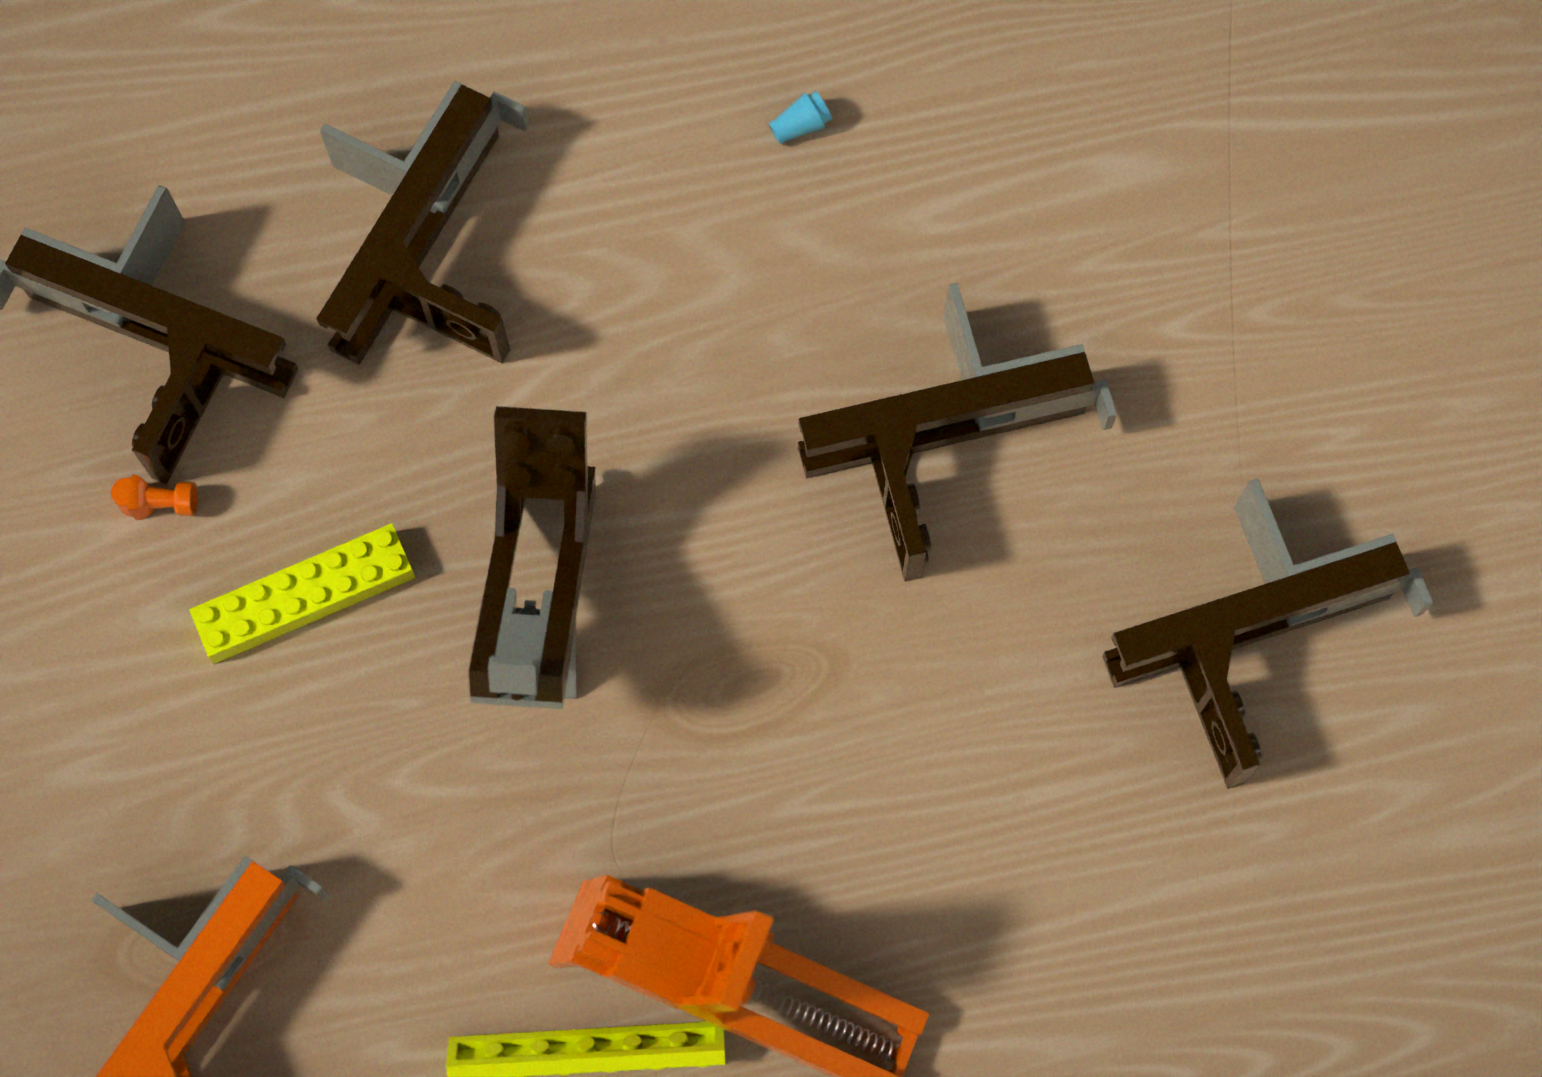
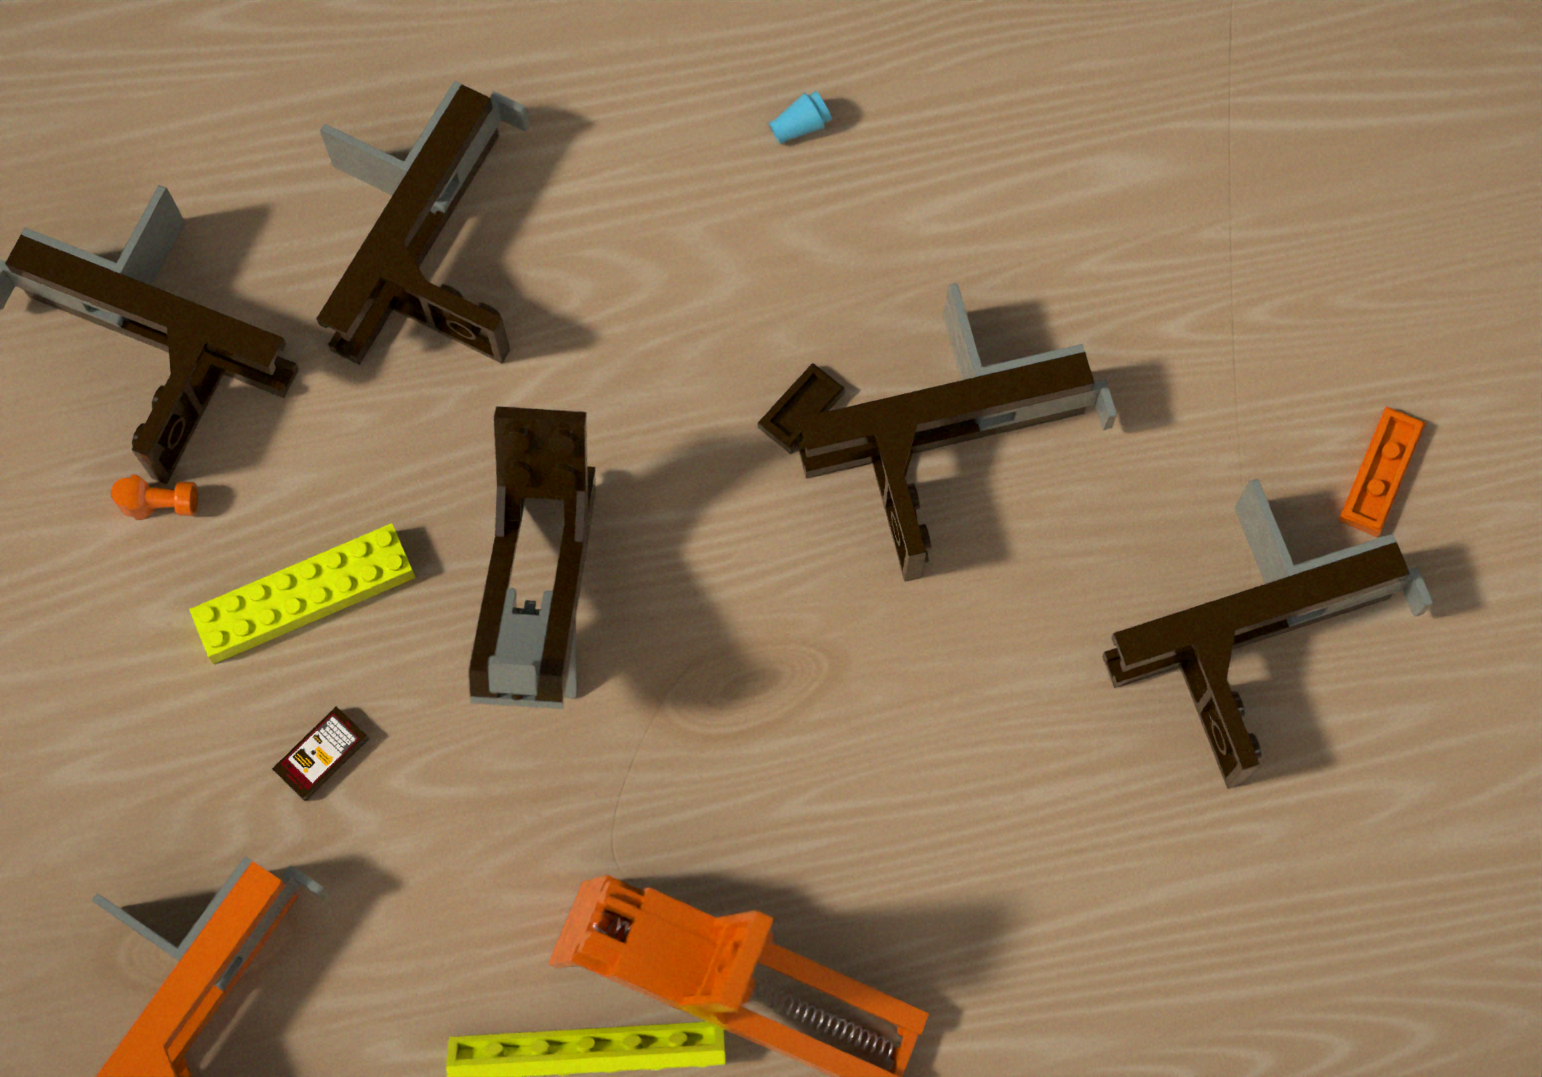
none -> tile [272,706,369,802]
none -> dark brown tile [758,363,845,453]
none -> orange tile [1337,406,1426,537]

